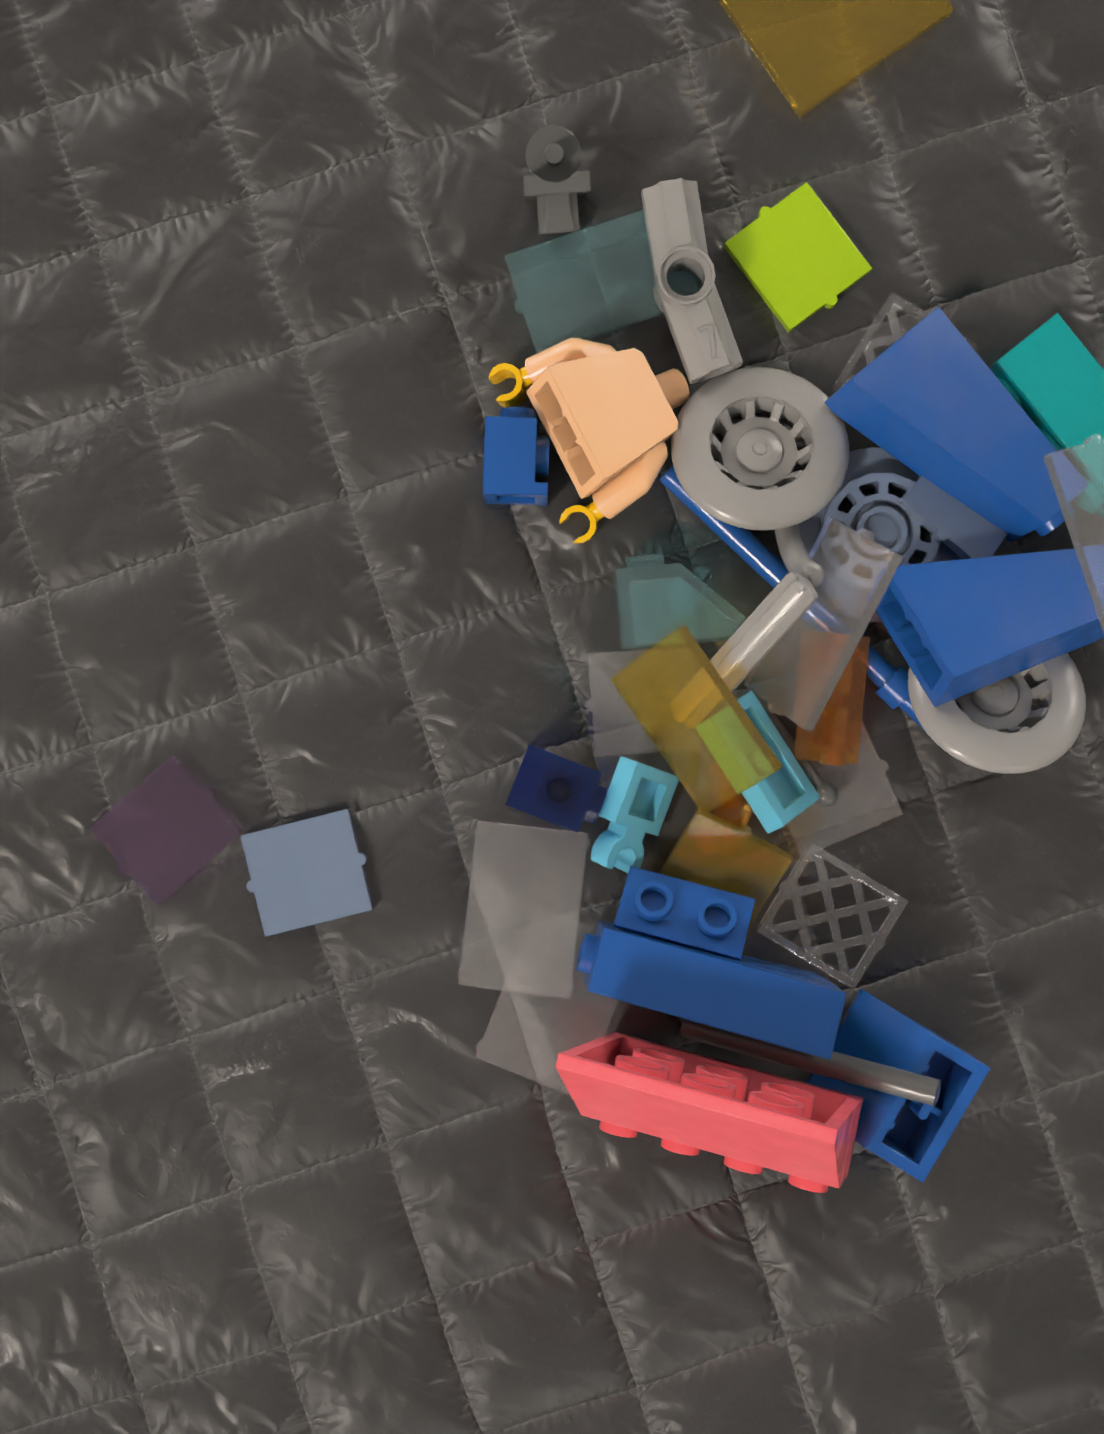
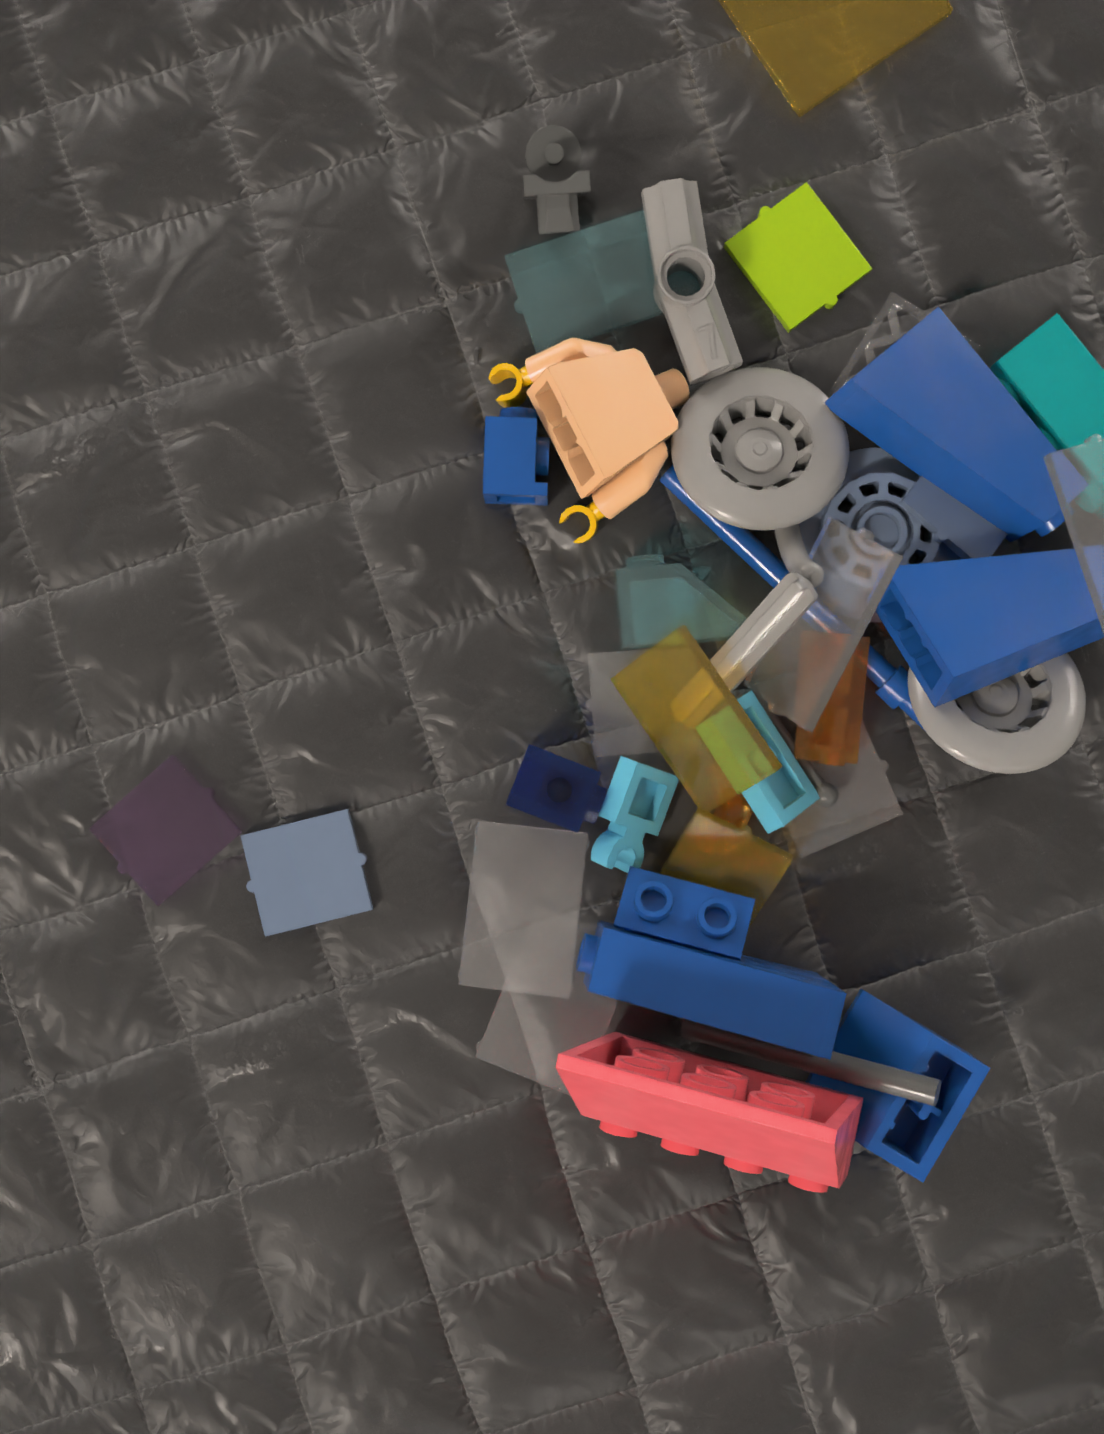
clear window [756,841,909,990] -> none

